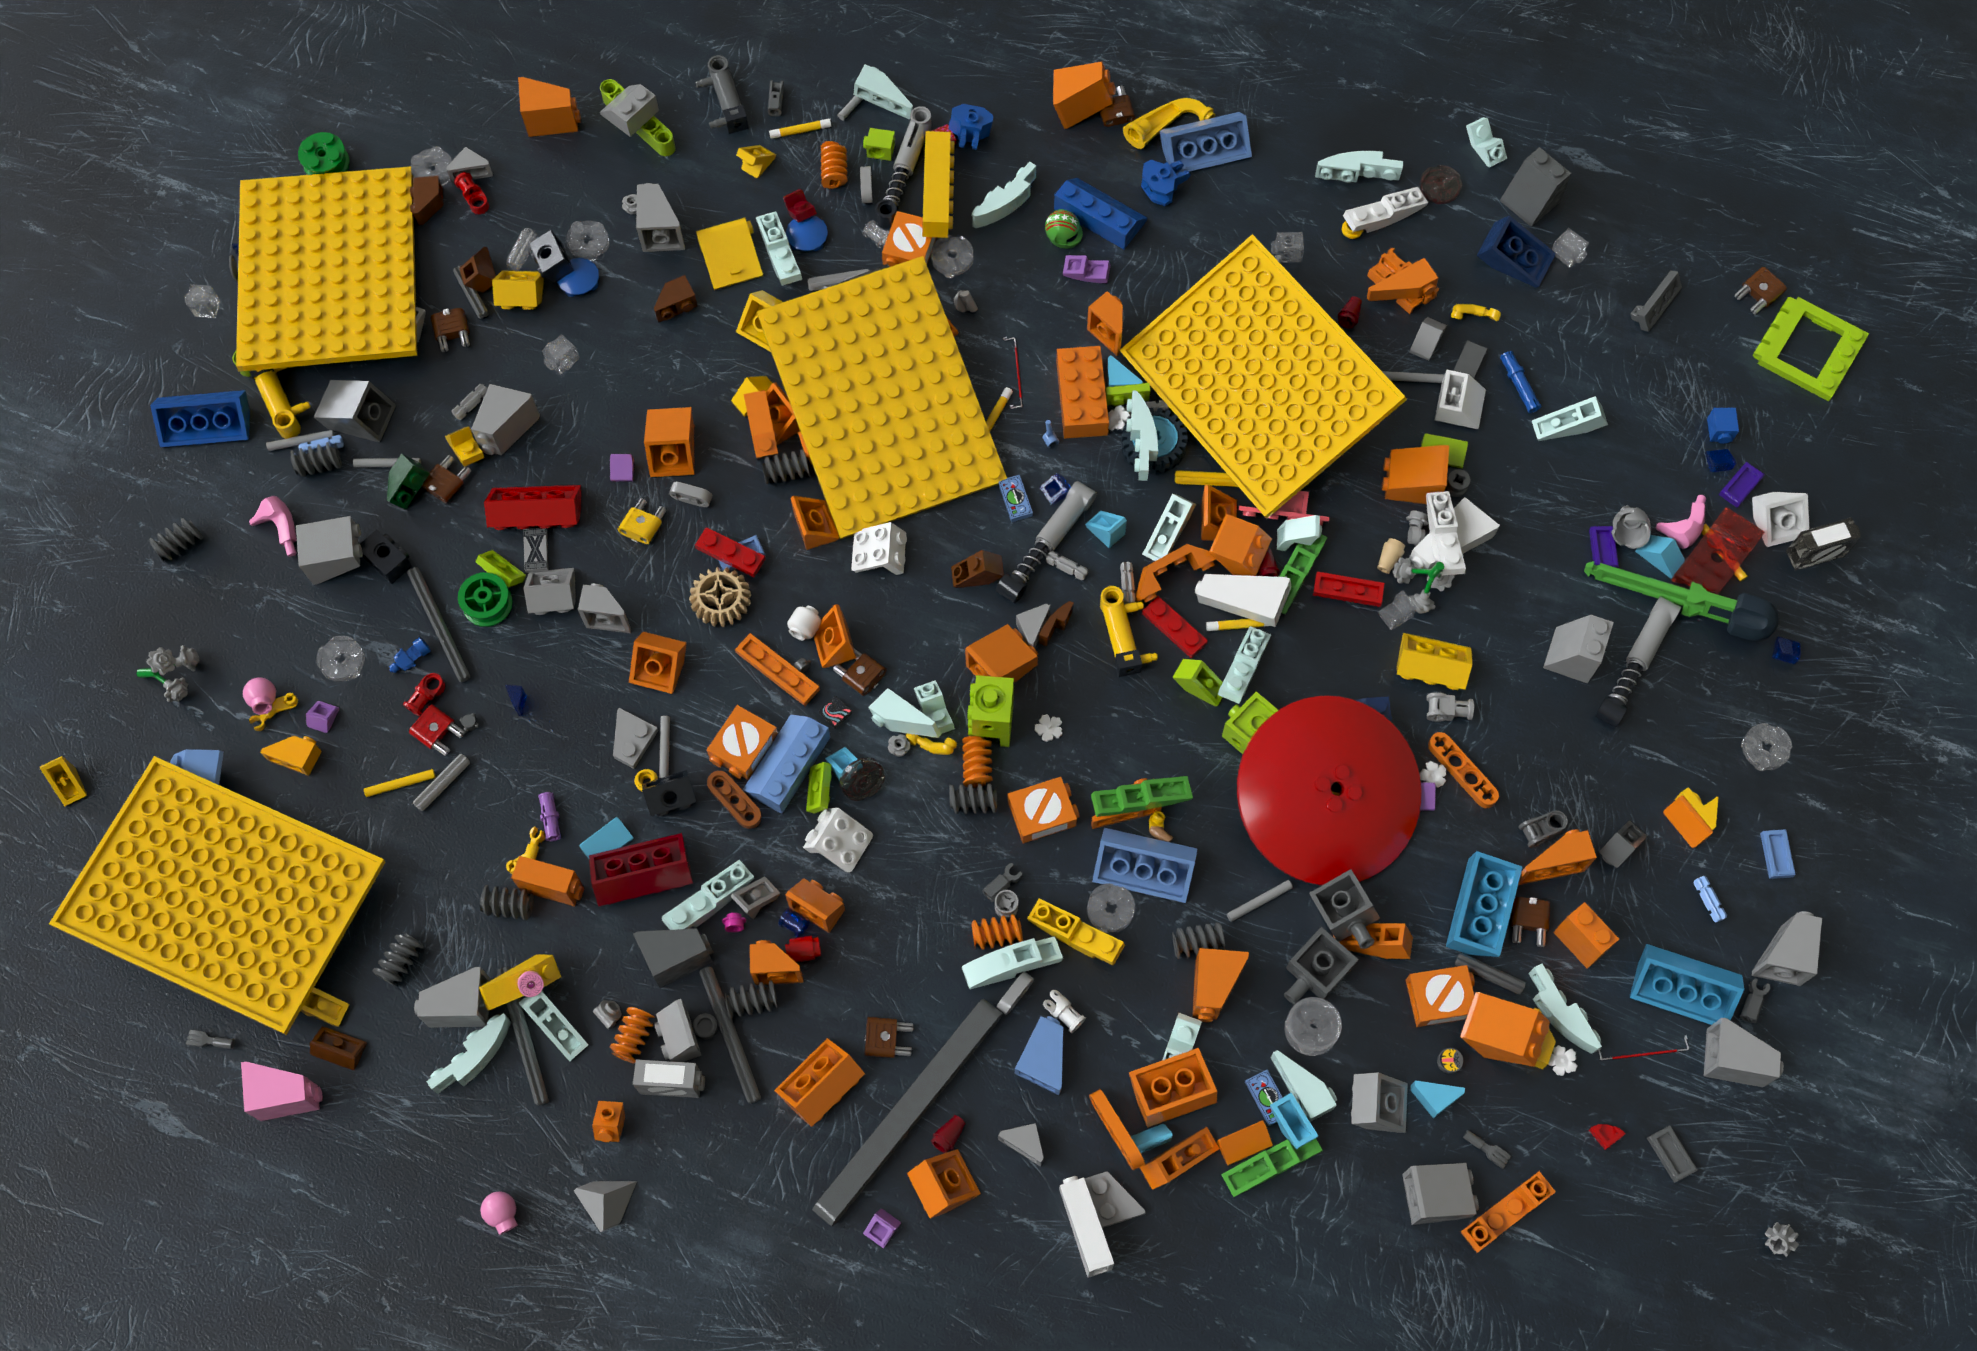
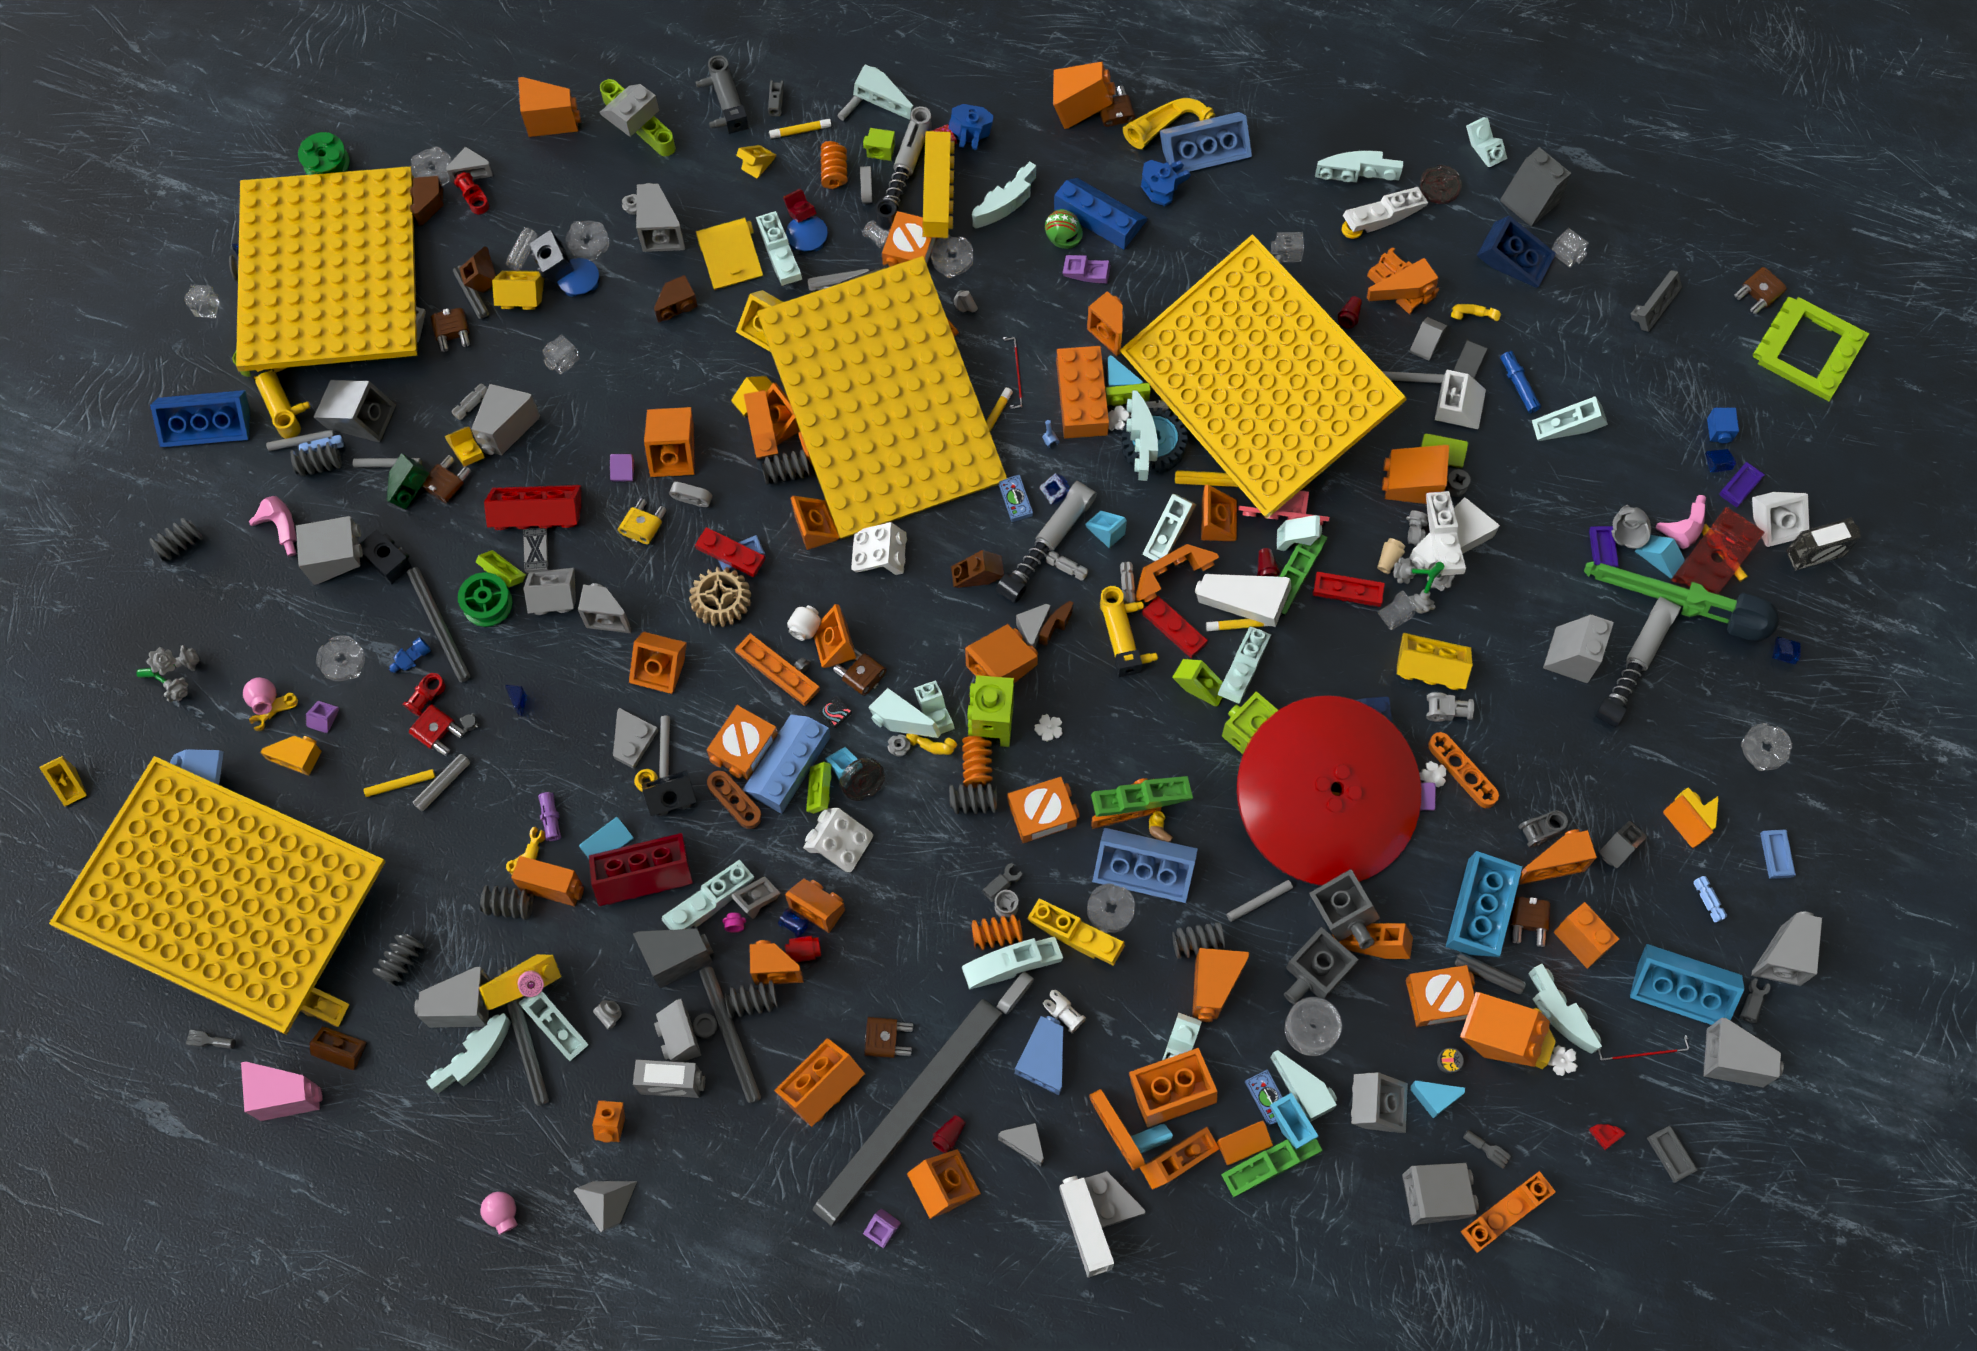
orange piece [610,1007,655,1063] -> none
orange slope [1209,515,1272,576] -> none
light grey gear [1765,1222,1799,1257] -> none

